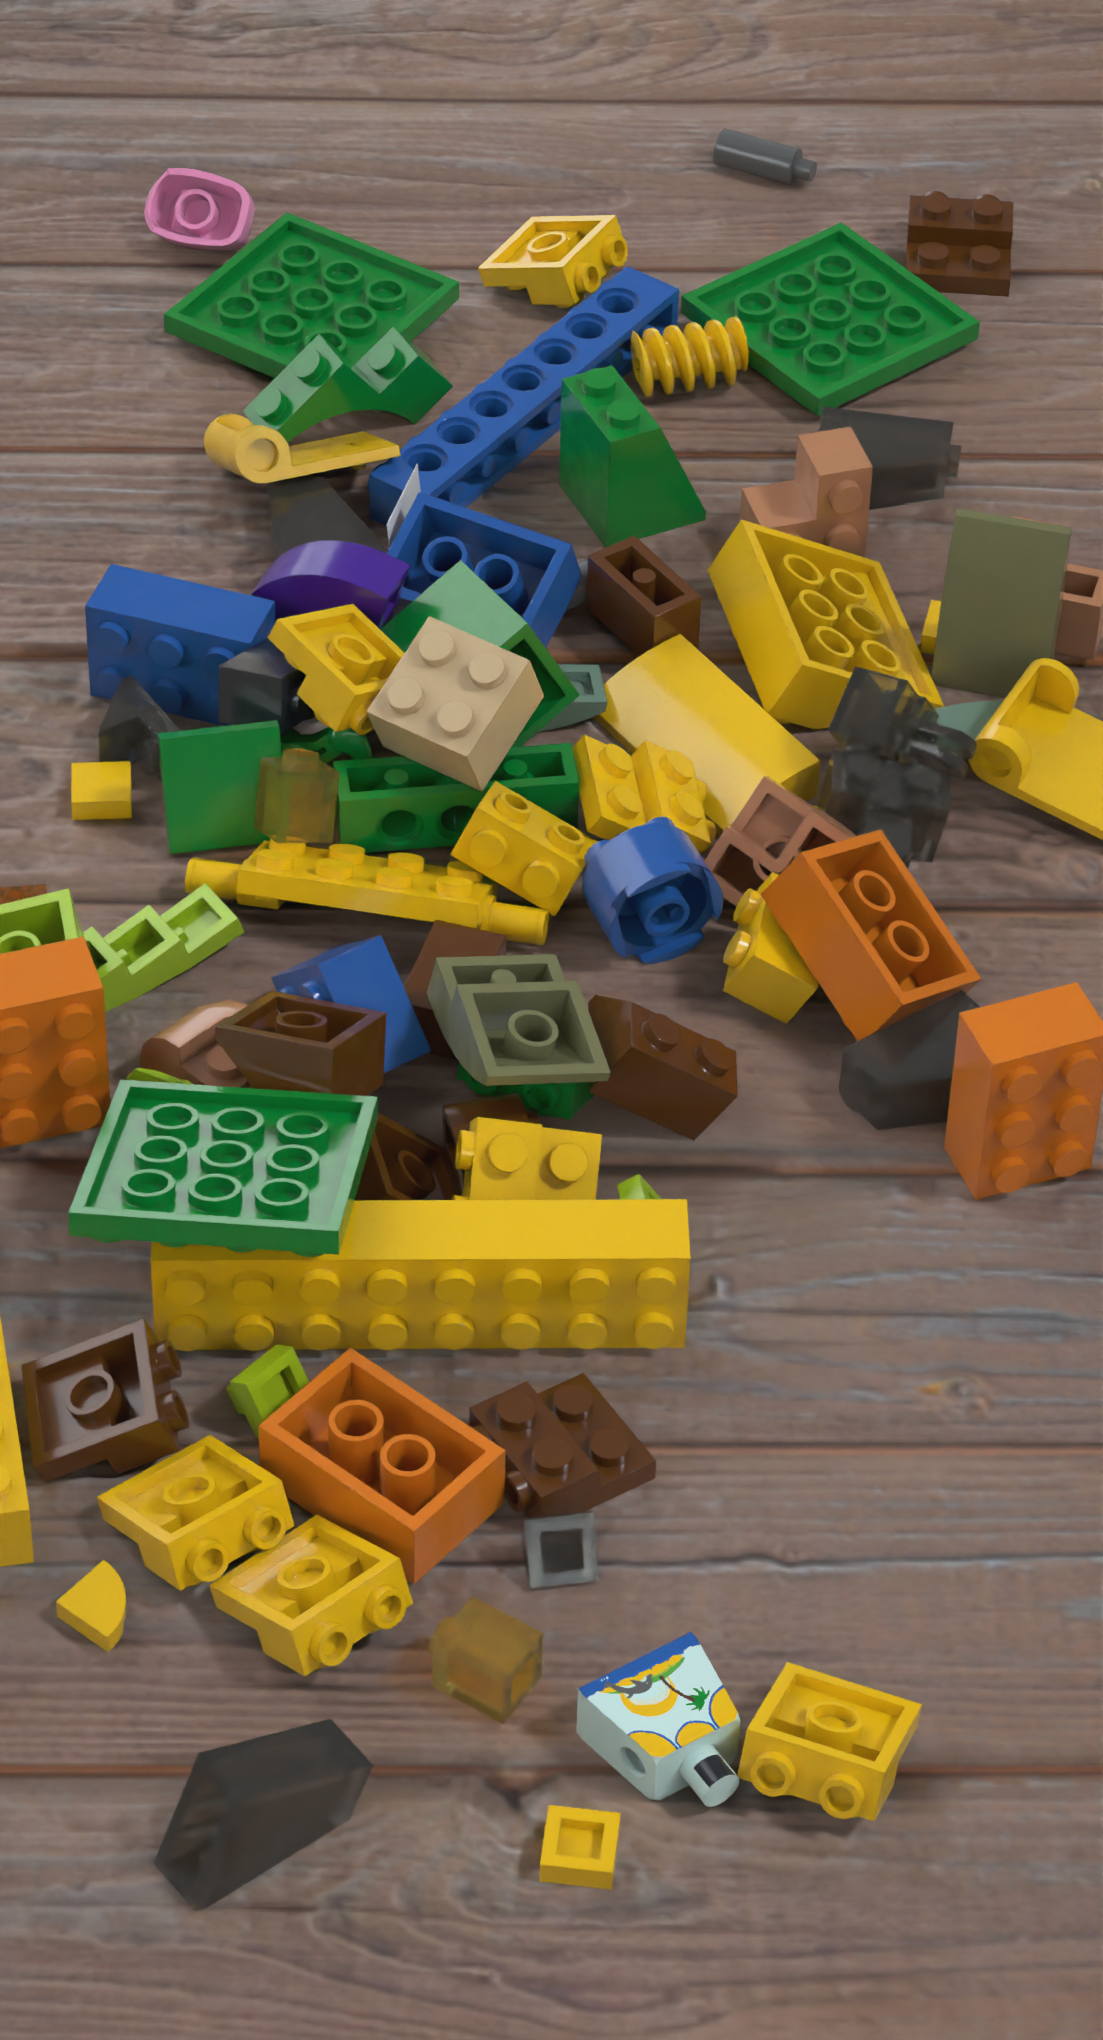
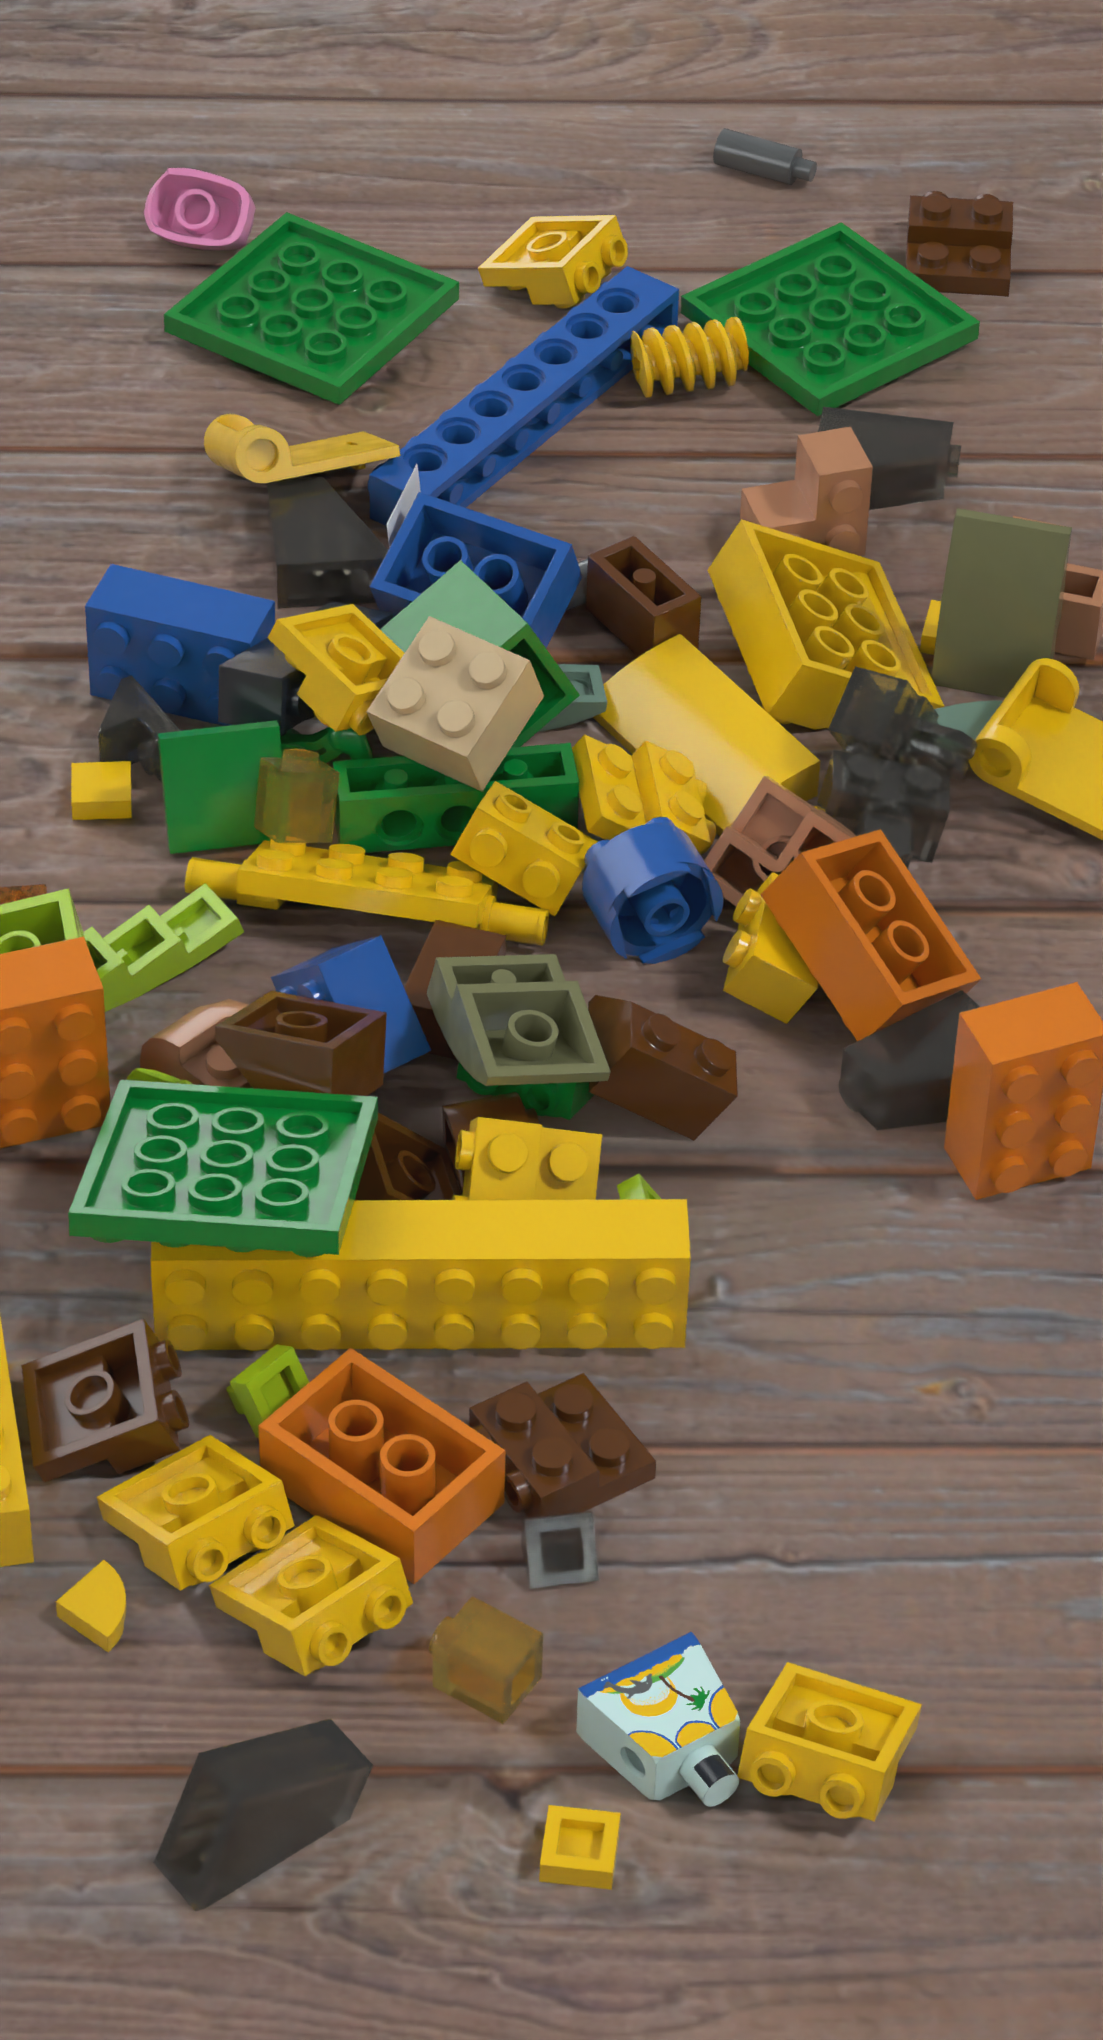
green arch [243,326,453,443] -> none
dark purple arch [250,540,410,630] -> none
green slope [559,365,706,547] -> none

